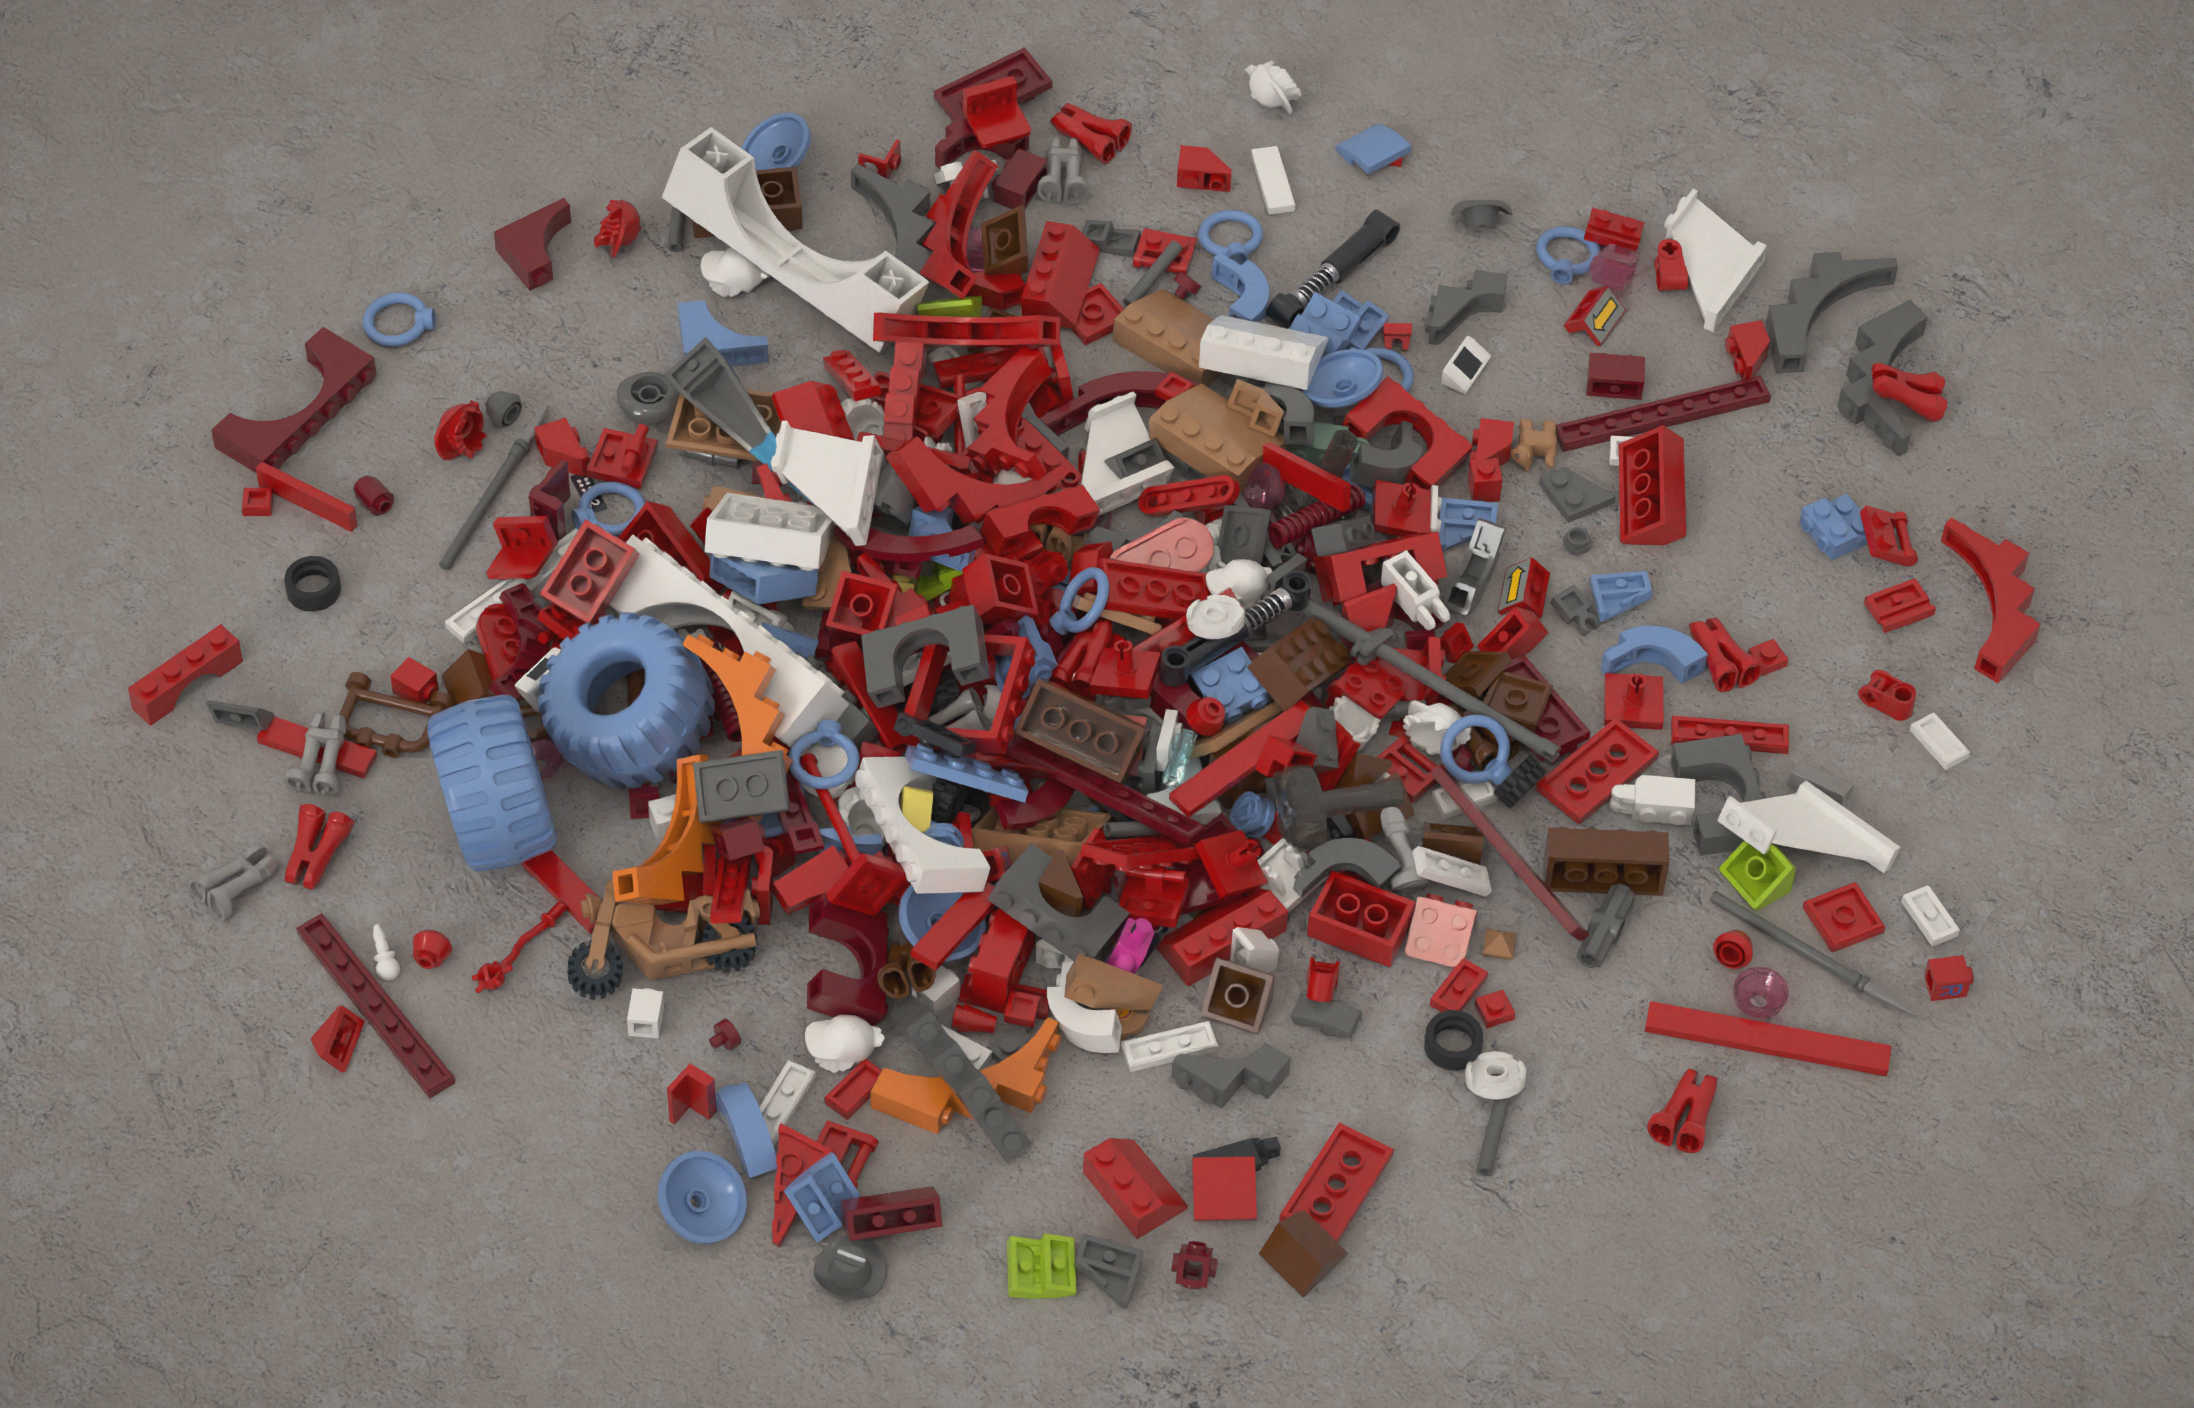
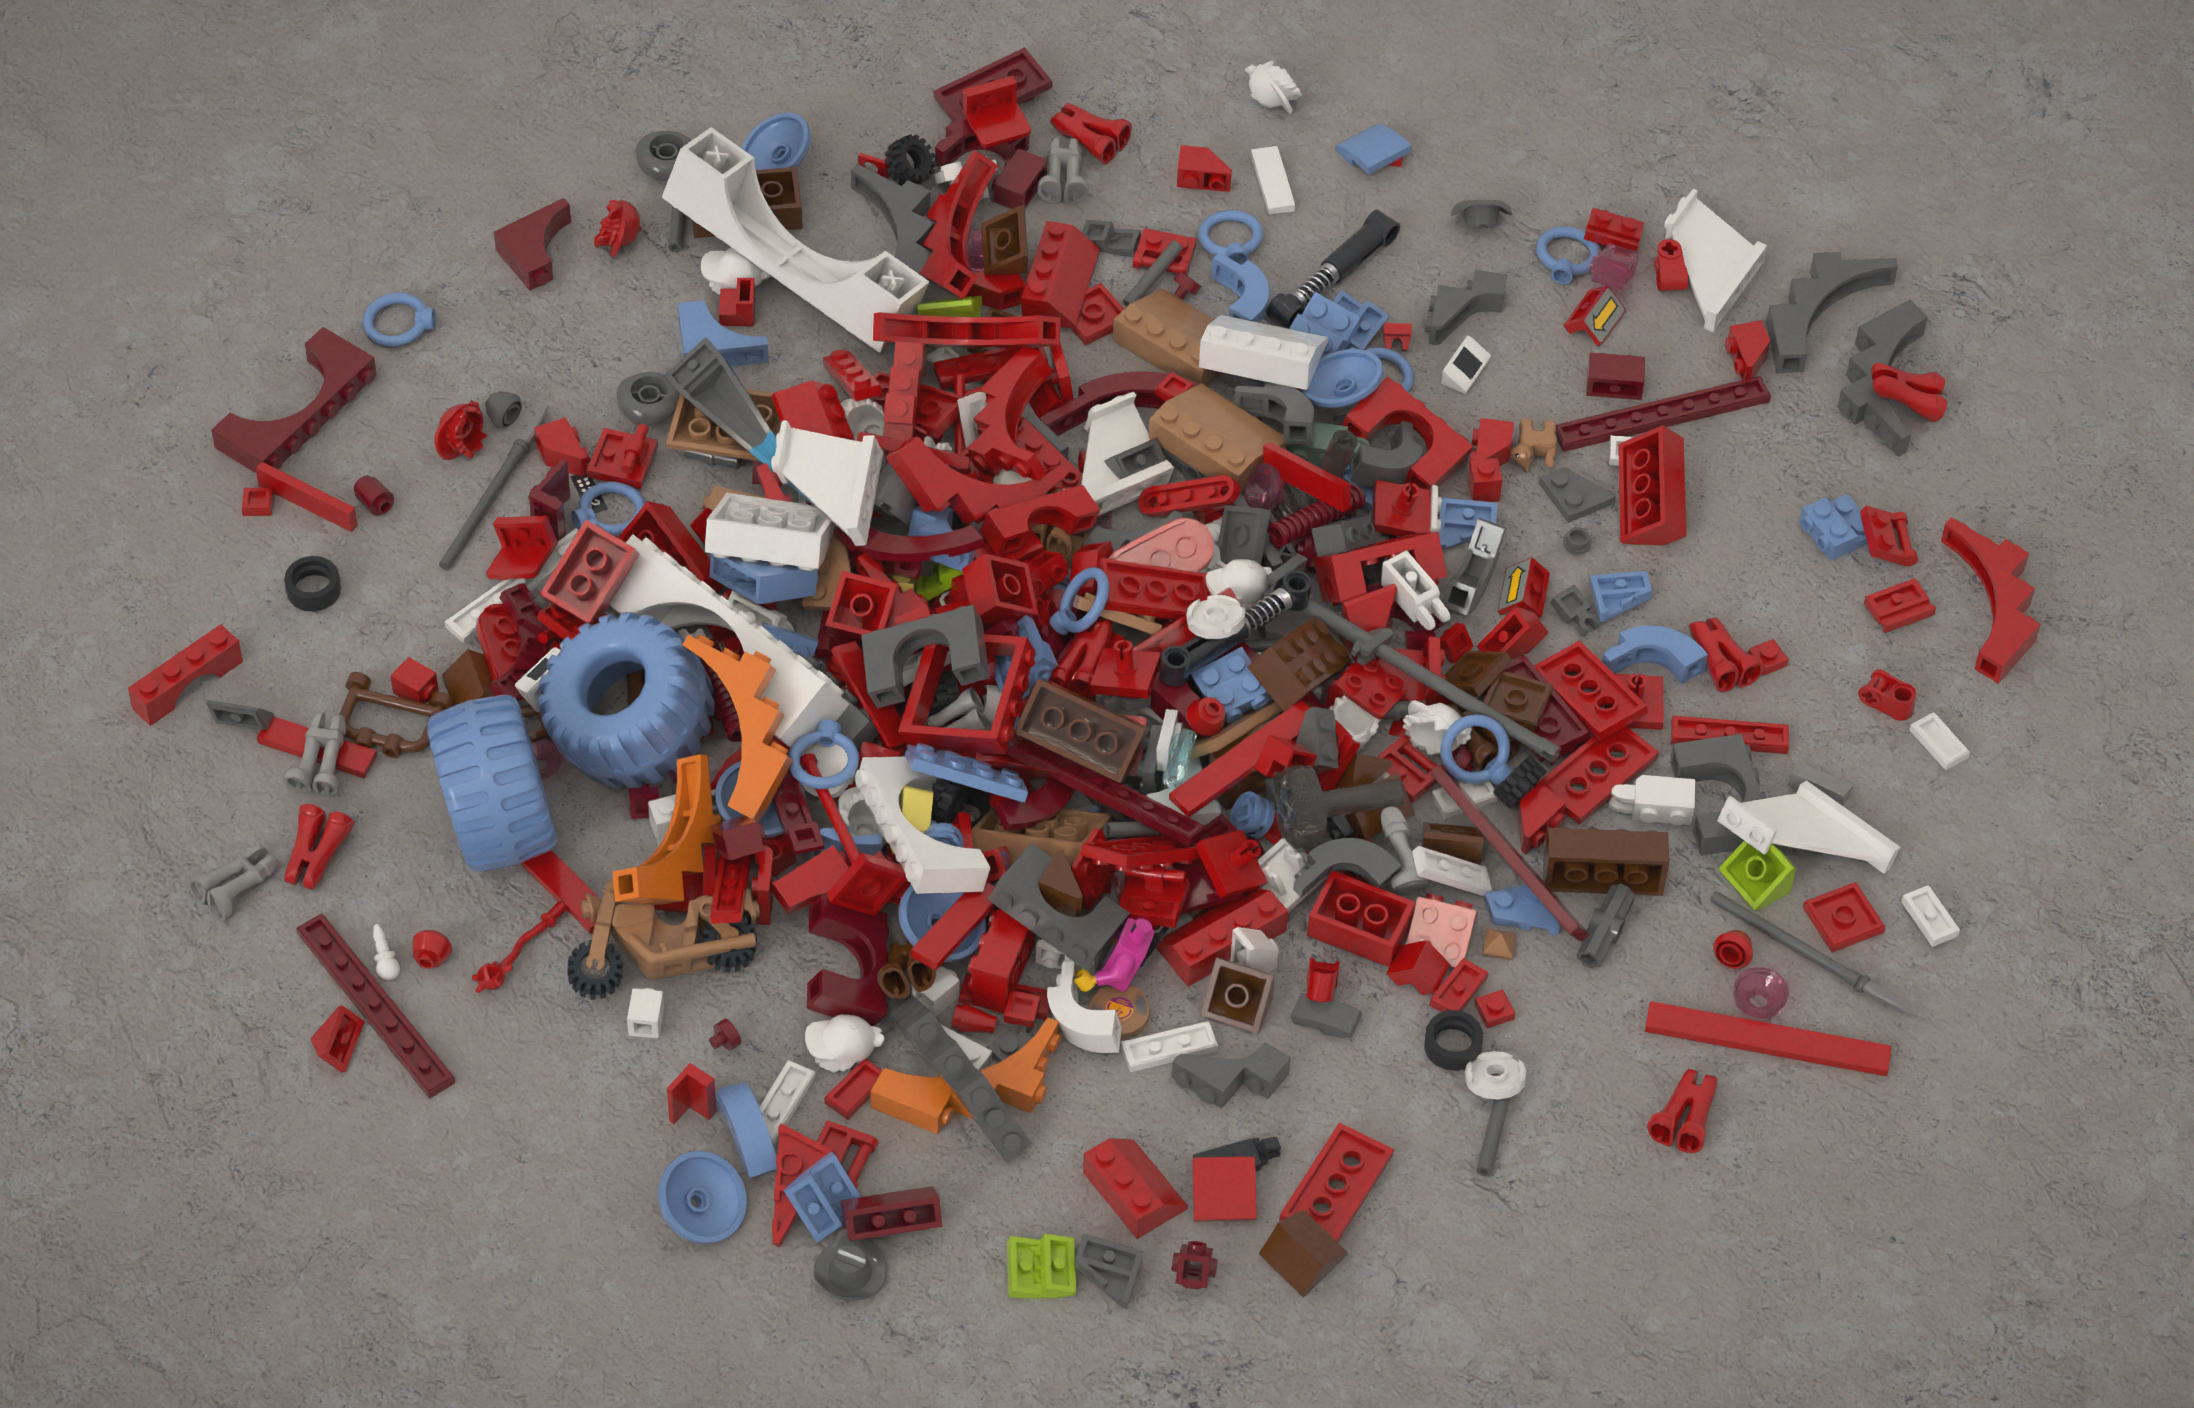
dark grey tile [693,750,790,823] -> none
black hinge [894,712,976,758] -> none
medium nougat slope [1064,953,1163,1010] -> none
medium nougat slope [1227,379,1284,437] -> none
red brick [1924,955,1974,1001] -> none
none -> dark grey hat [636,131,692,180]
none -> red piece [719,278,756,327]
none -> black tyre [885,134,936,186]
none -> red piece [1386,940,1450,995]
none -> medium blue wing [1484,885,1560,935]
none -> red slope [1517,783,1566,855]
none -> red plate [1534,640,1648,740]

